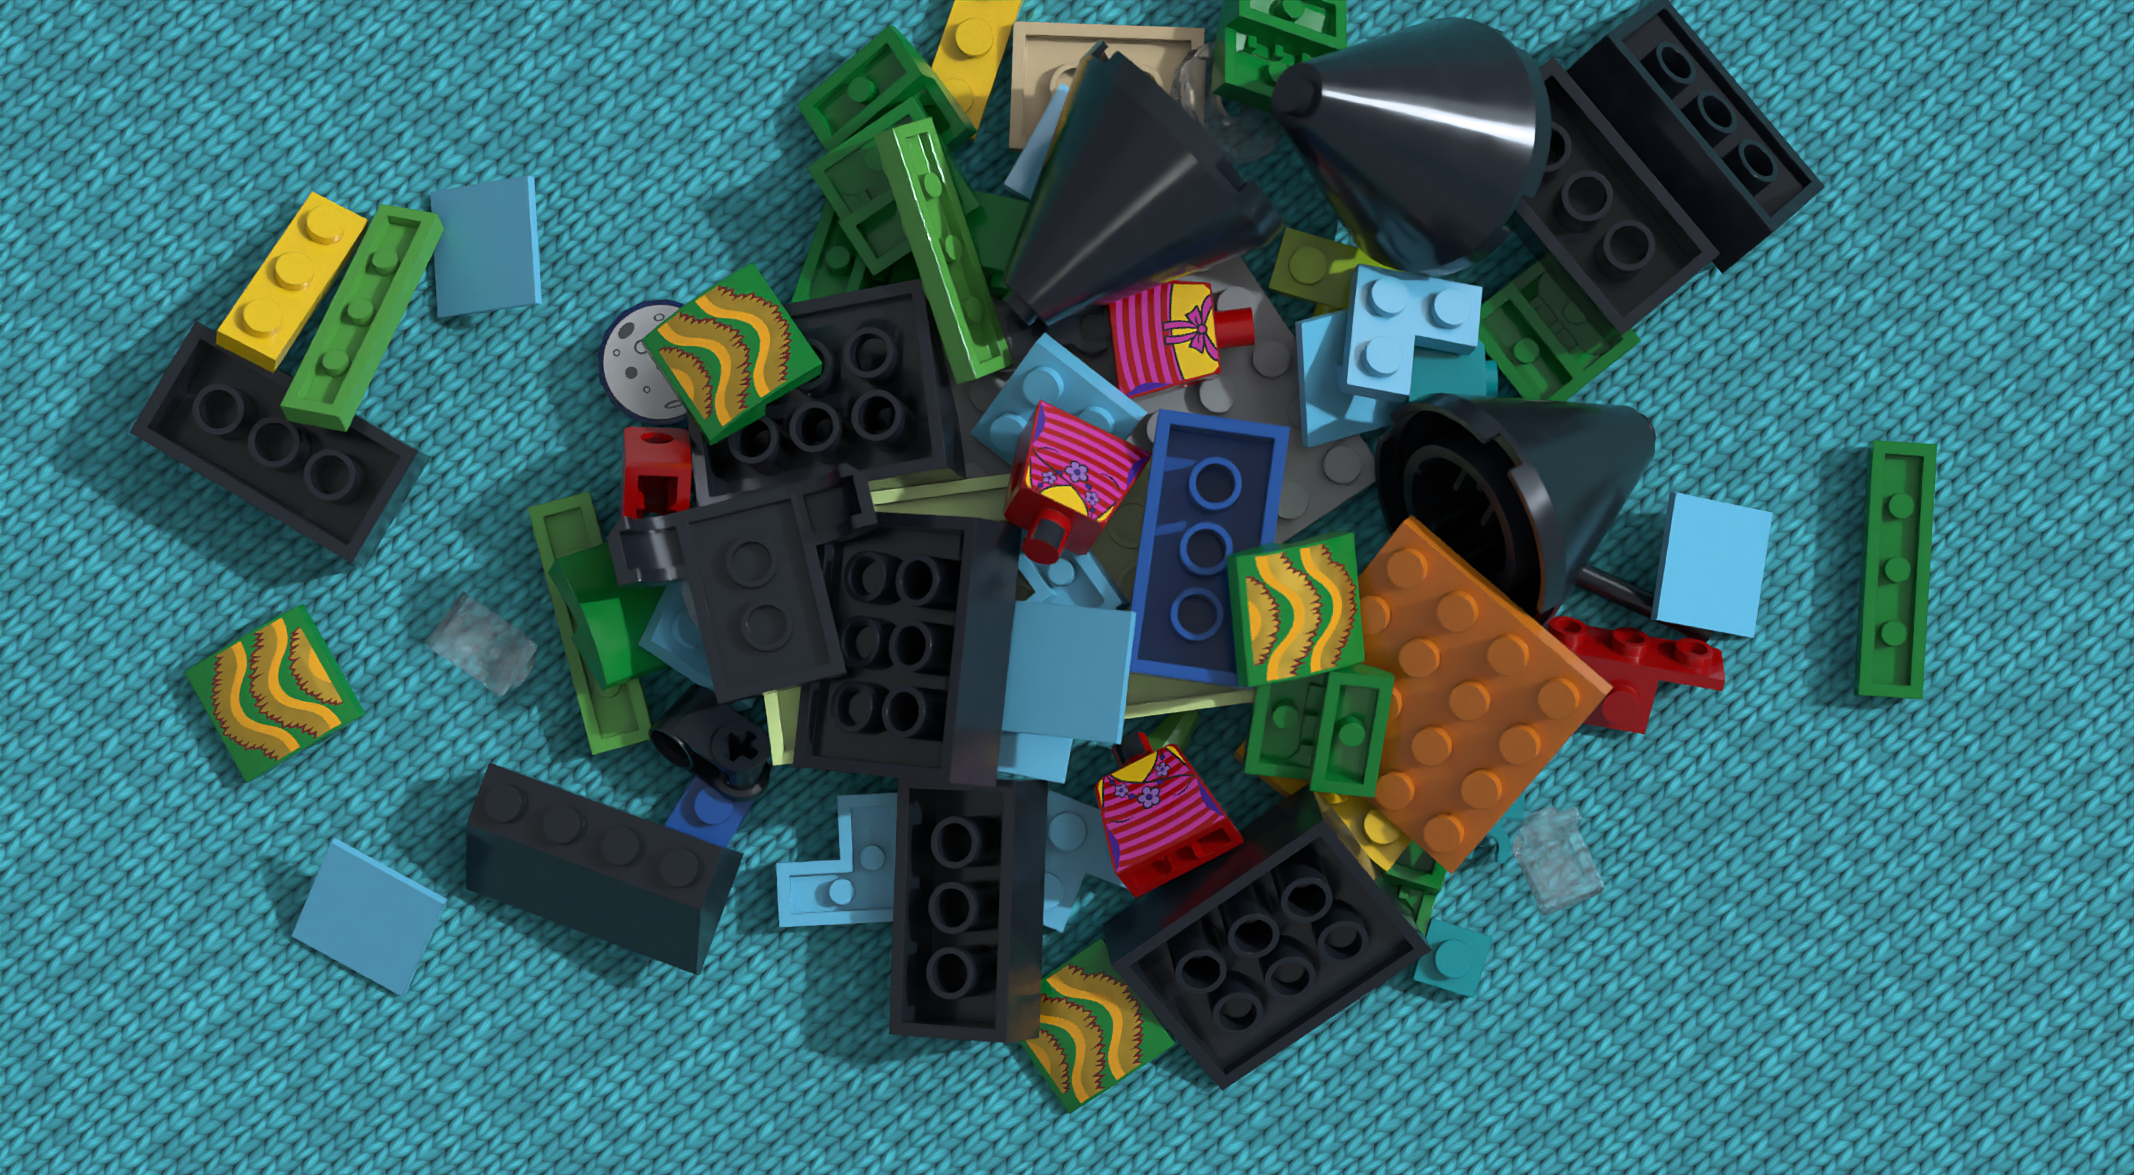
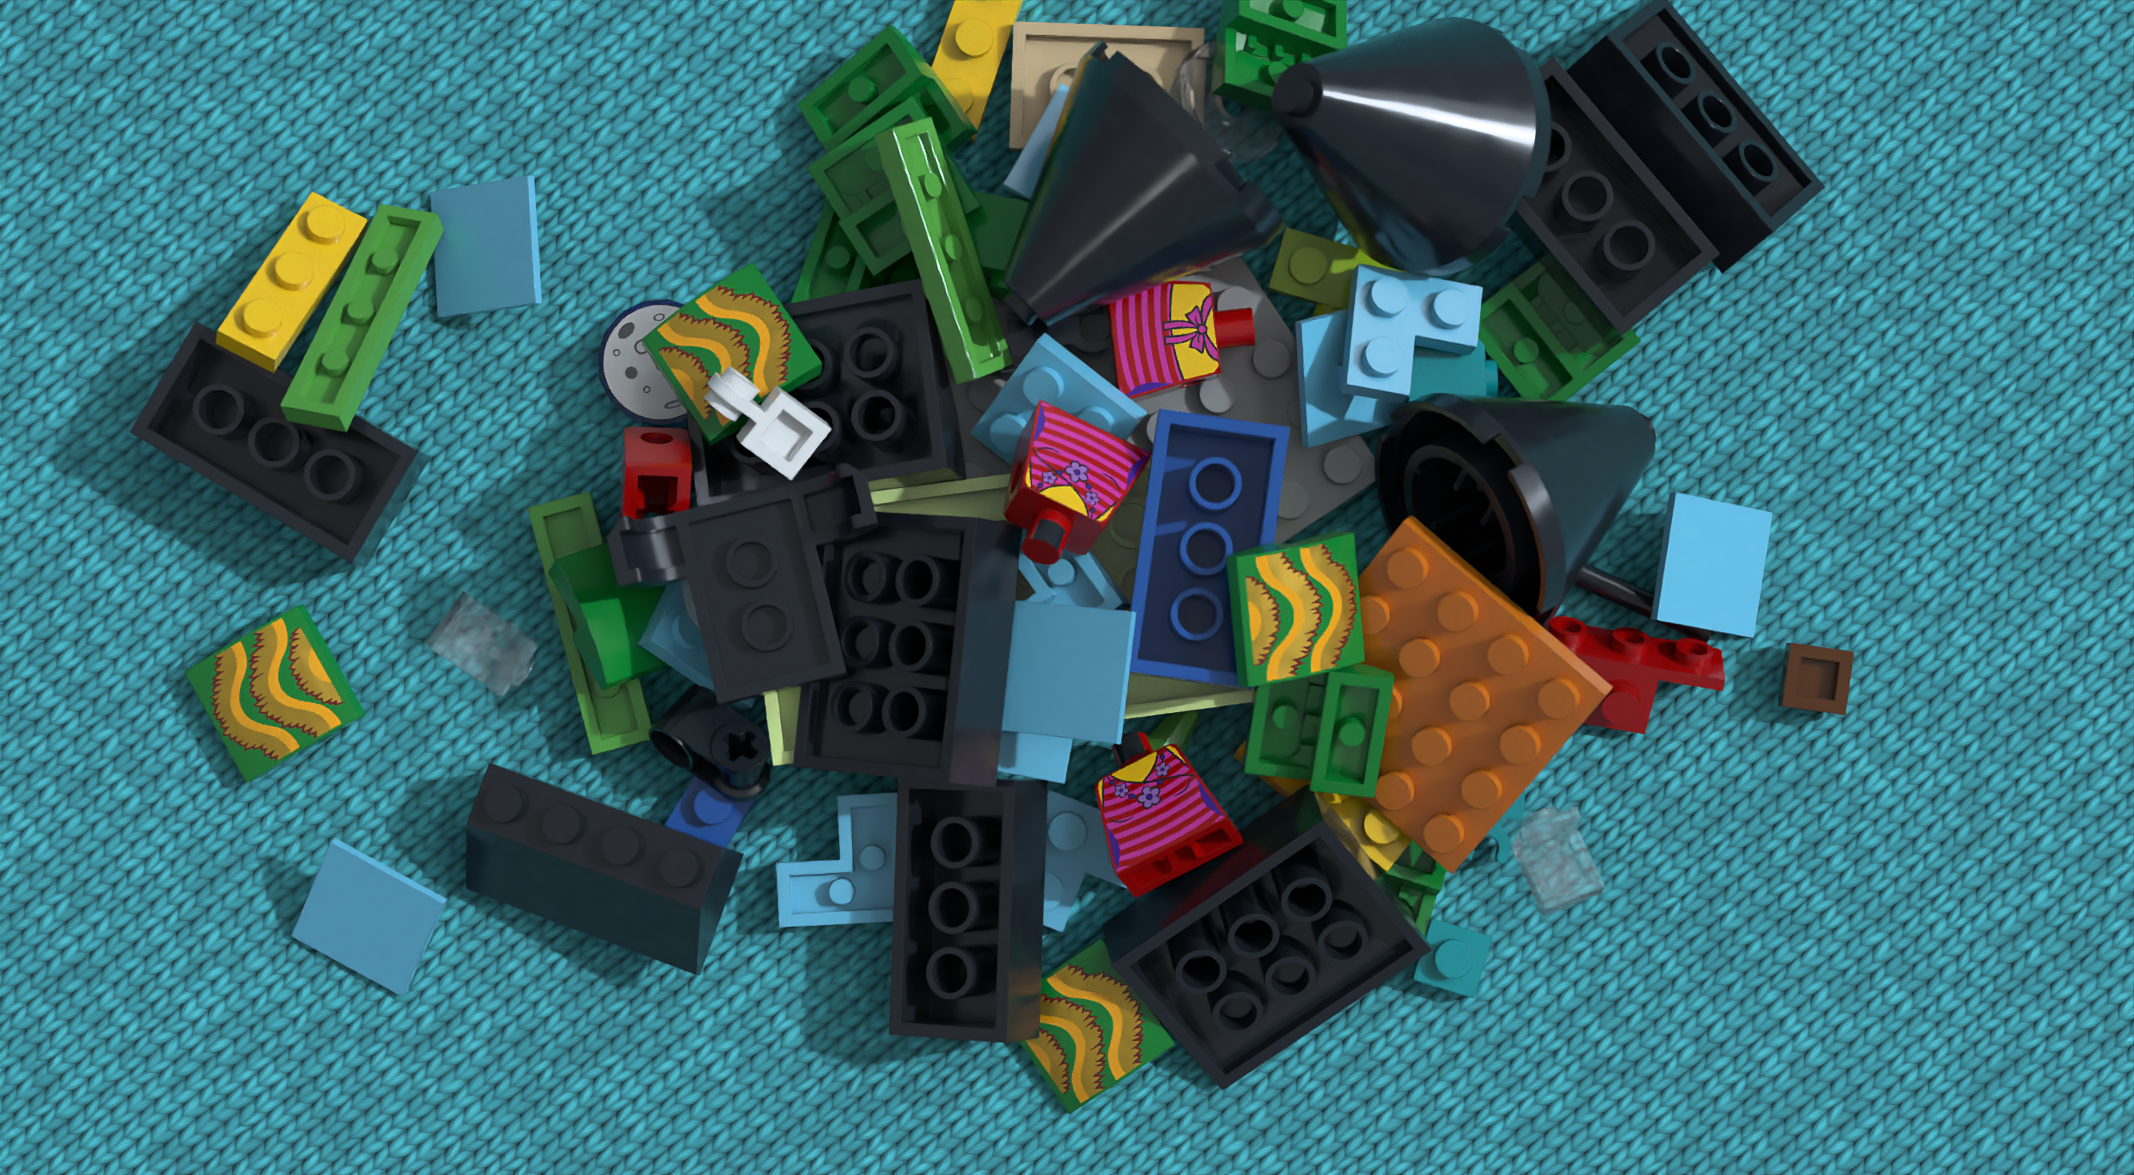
green plate [1854,440,1937,700] -> none
none -> white plate [704,366,831,480]
none -> reddish brown plate [1778,643,1854,715]

